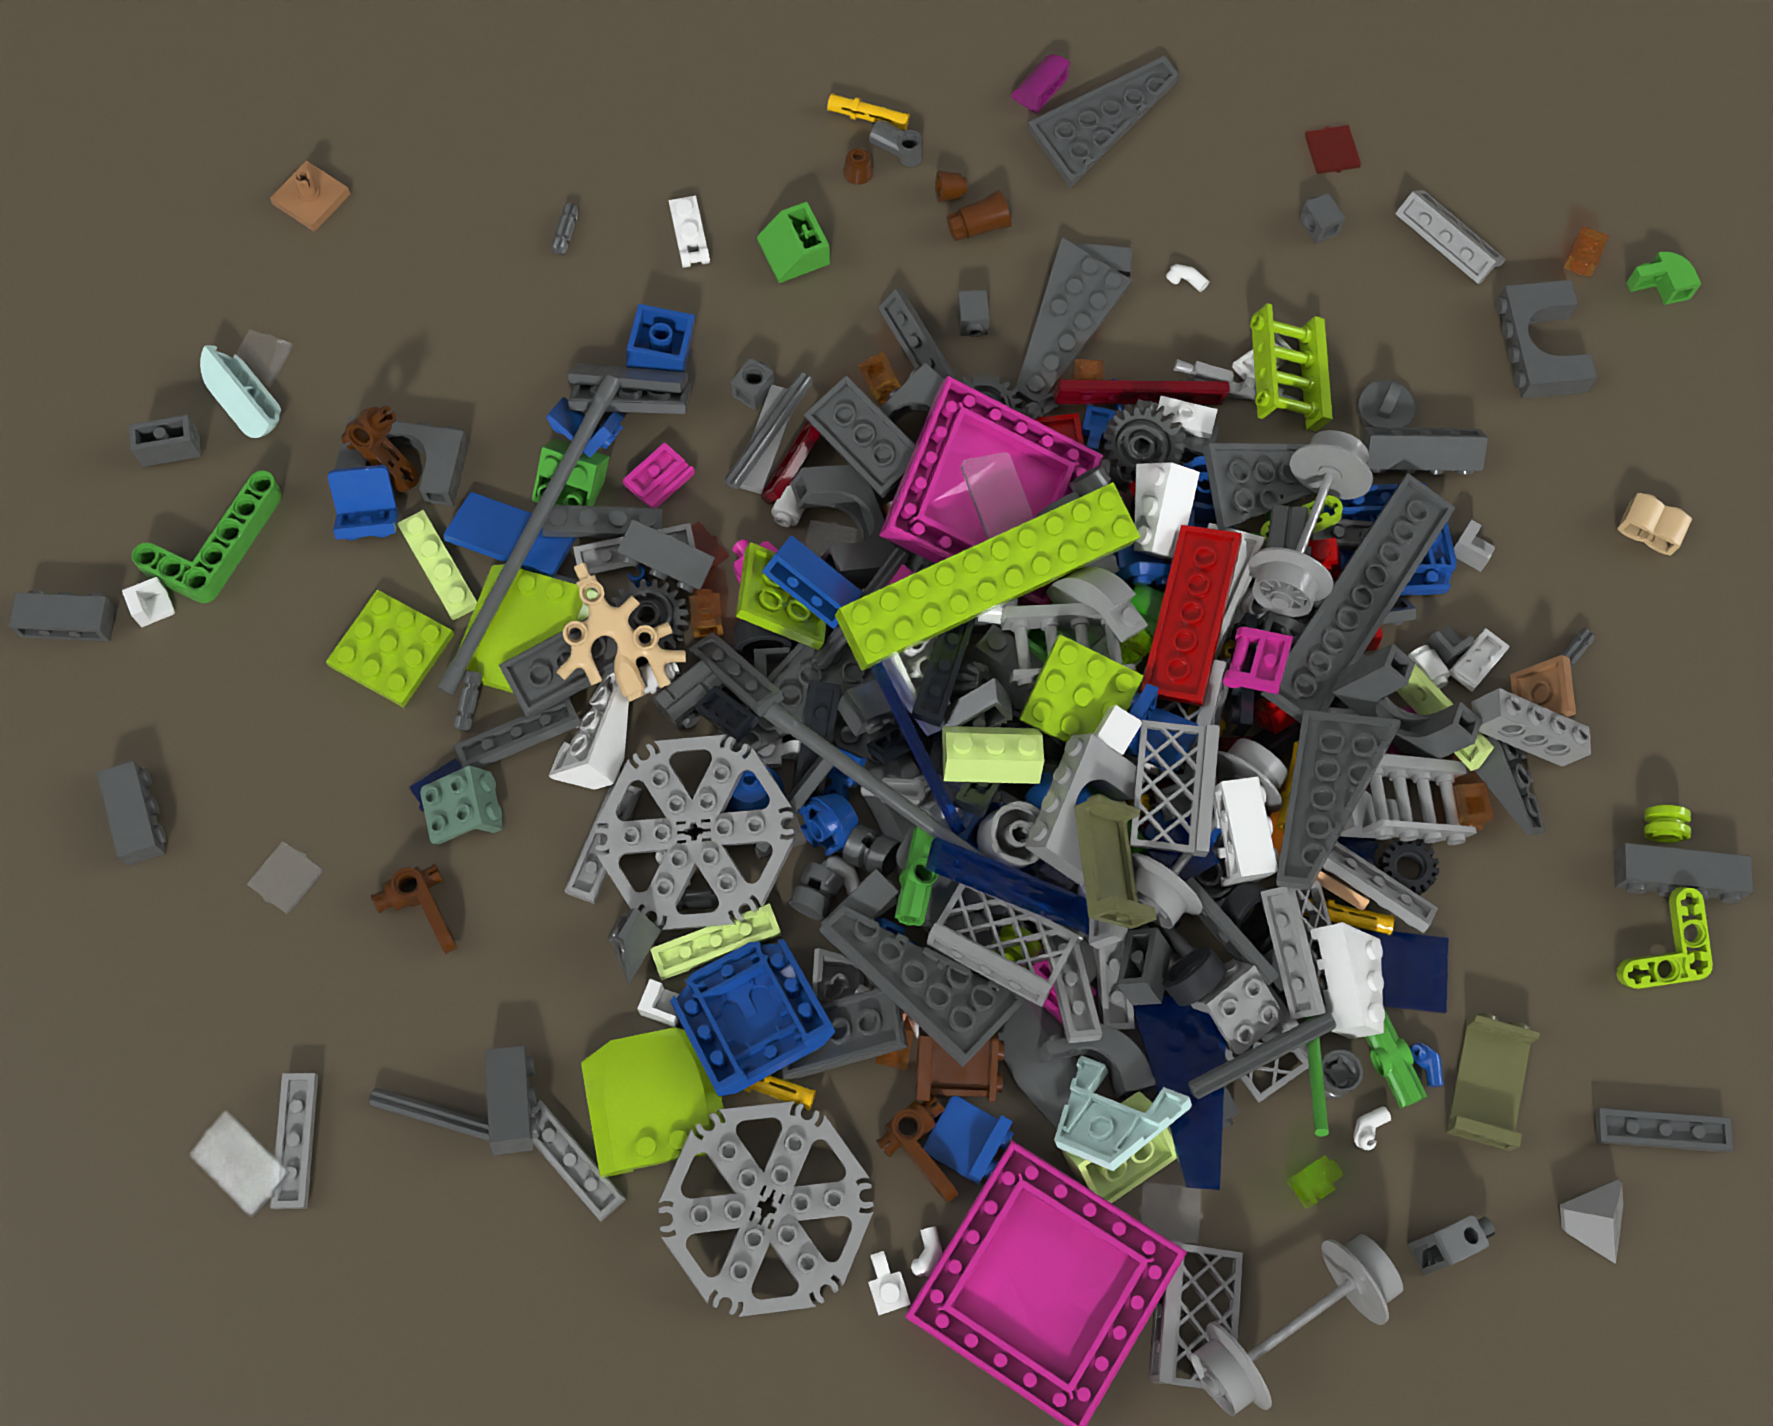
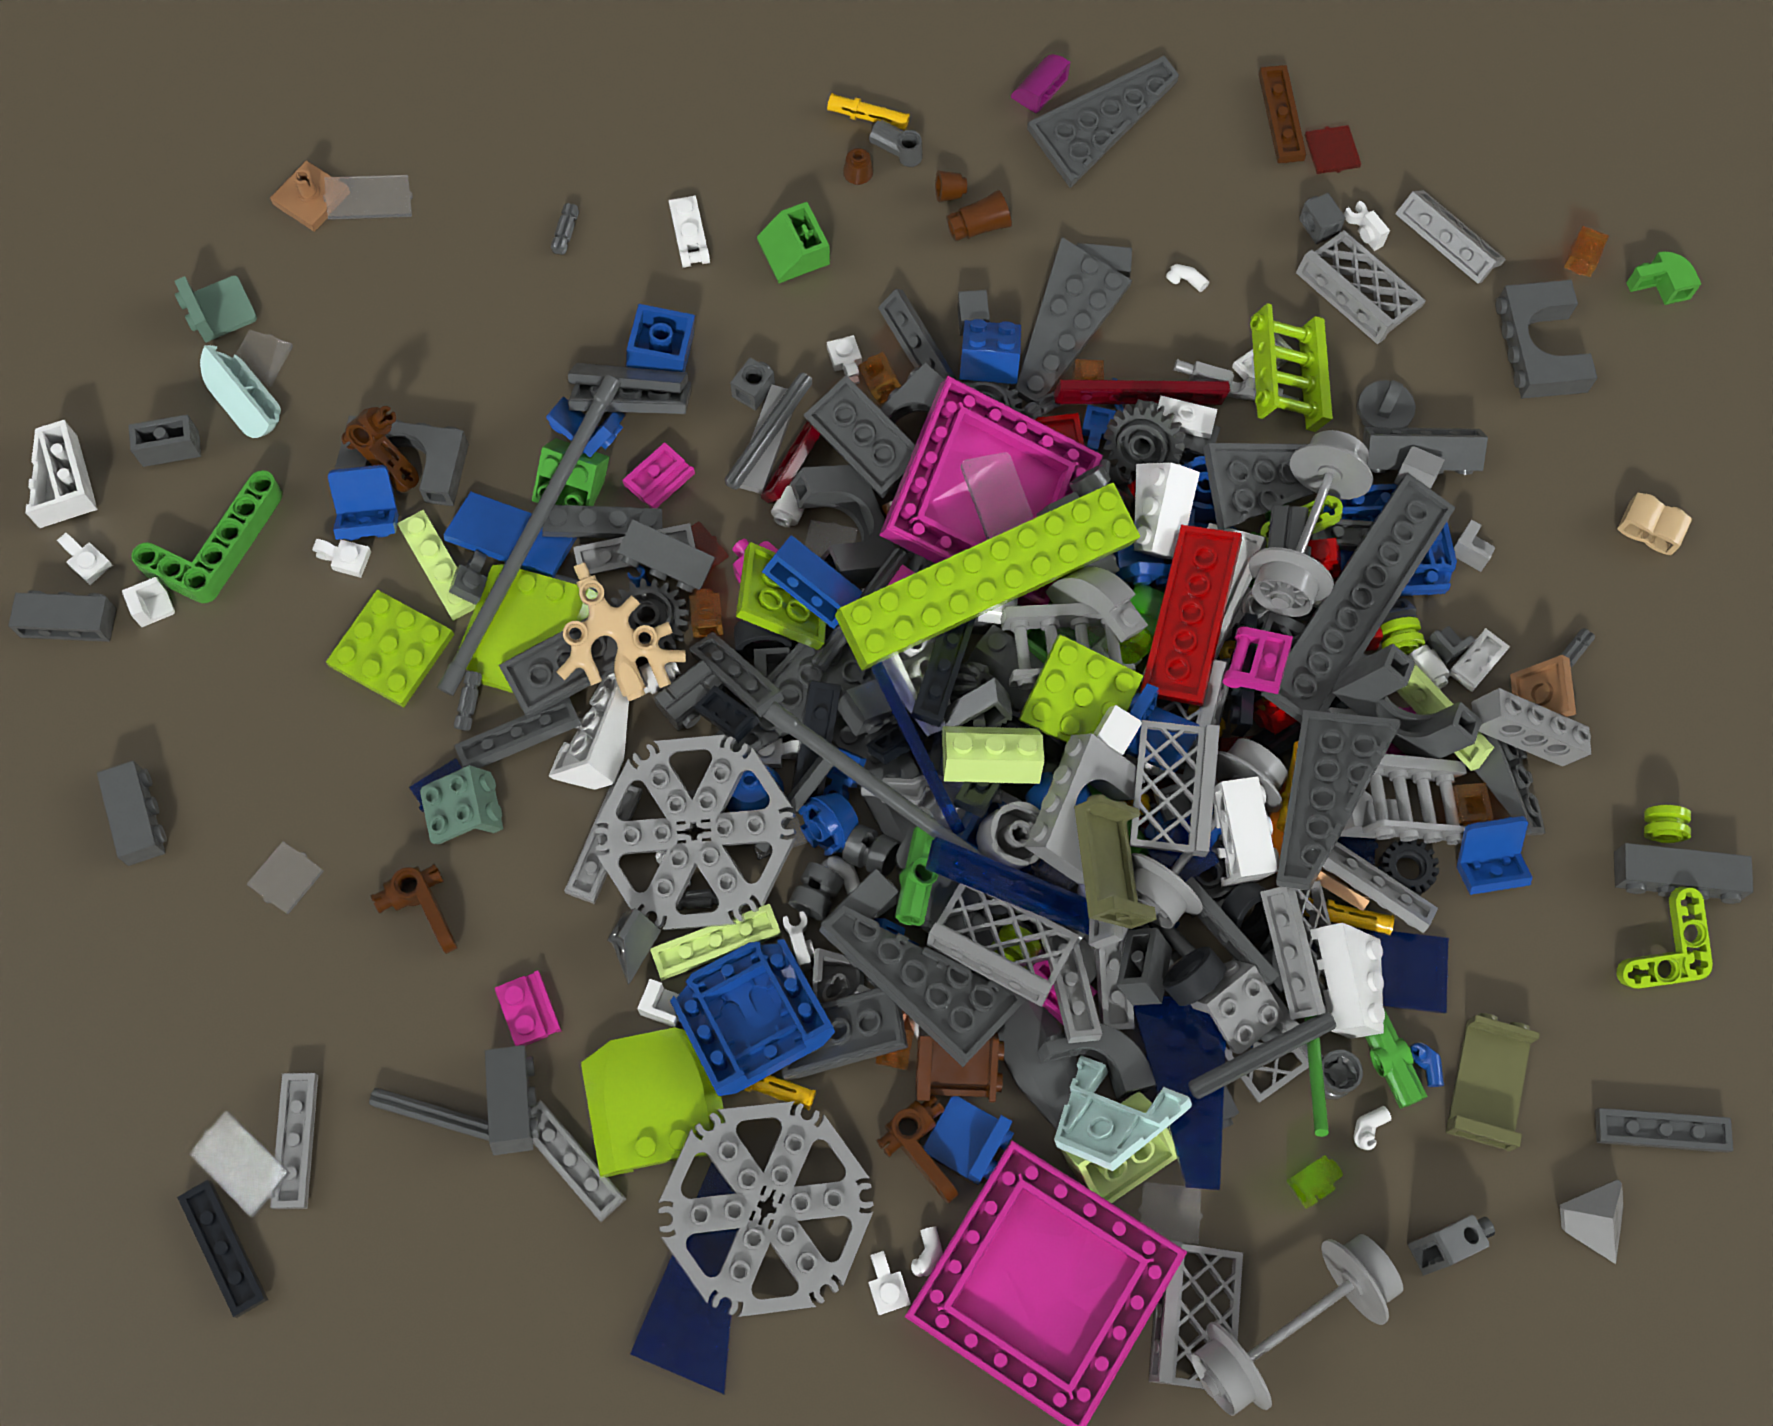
none -> white wedge [25,419,98,528]
none -> white plate [57,533,113,585]
none -> sand green bracket [174,276,257,343]
none -> black plate [177,1180,268,1318]
none -> white plate [312,539,371,578]
none -> clear piece [323,175,413,220]
none -> dark grey plate [449,550,487,605]
none -> dark pink plate [494,970,562,1046]
none -> clear blue wing [630,1162,738,1395]
none -> white plate [783,911,815,972]
none -> white plate [827,335,862,384]
none -> blue brick [960,319,1021,384]
none -> reddish brown plate [1258,65,1307,163]
none -> light grey fence [1296,230,1426,344]
none -> white plate [1344,201,1390,251]
none -> lime wheel [1380,617,1425,654]
none -> light grey panel [1394,446,1445,489]
none -> blue bracket [1456,816,1533,895]

